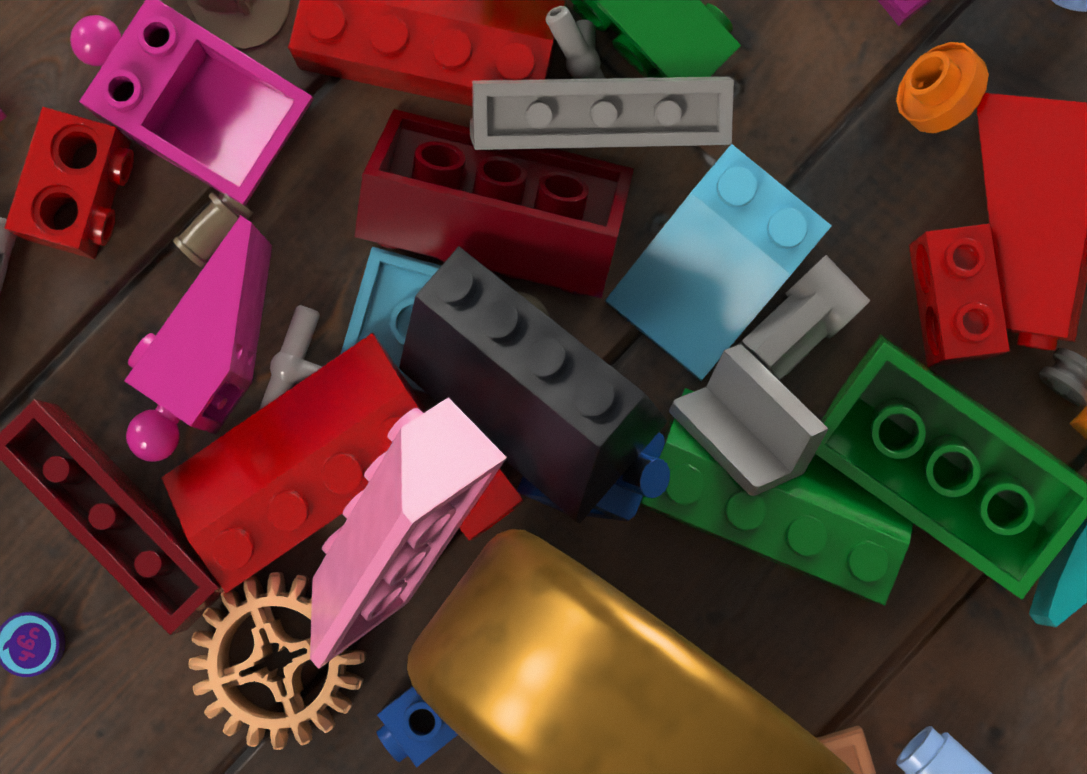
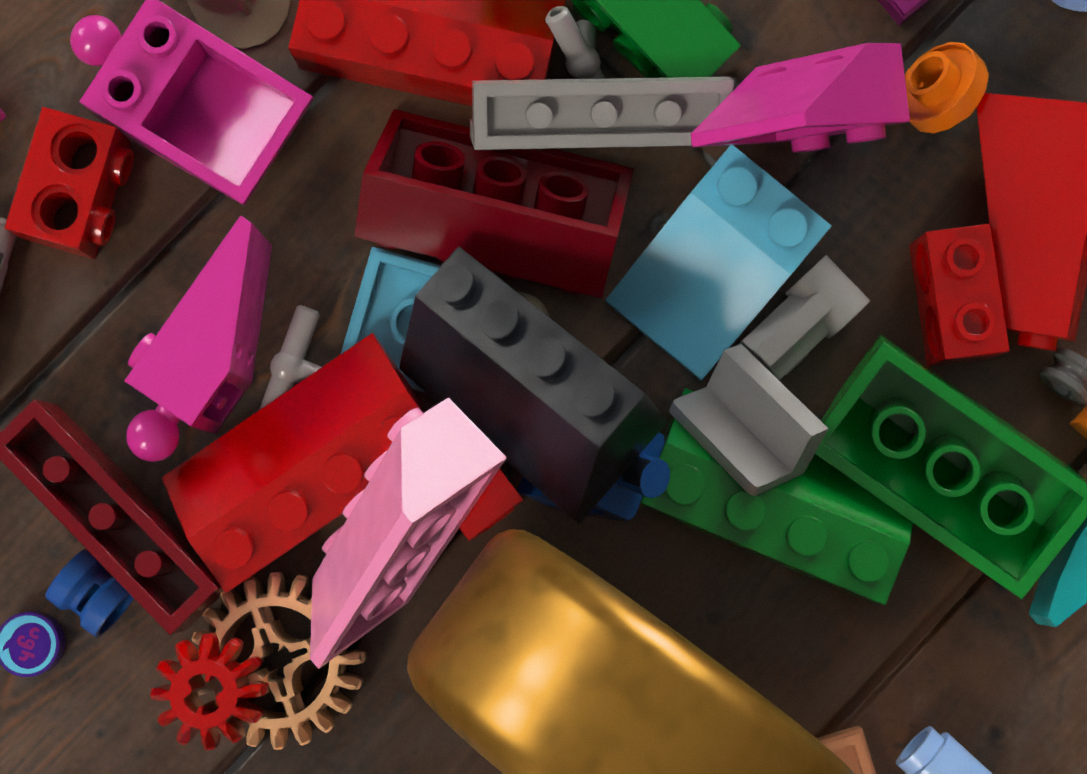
dark tan pin [173,191,254,268] -> none
blue brick [376,685,458,767] -> none
none -> blue wheel [45,548,134,638]
none -> red gear [150,633,269,750]
none -> dark pink slope [690,43,910,153]

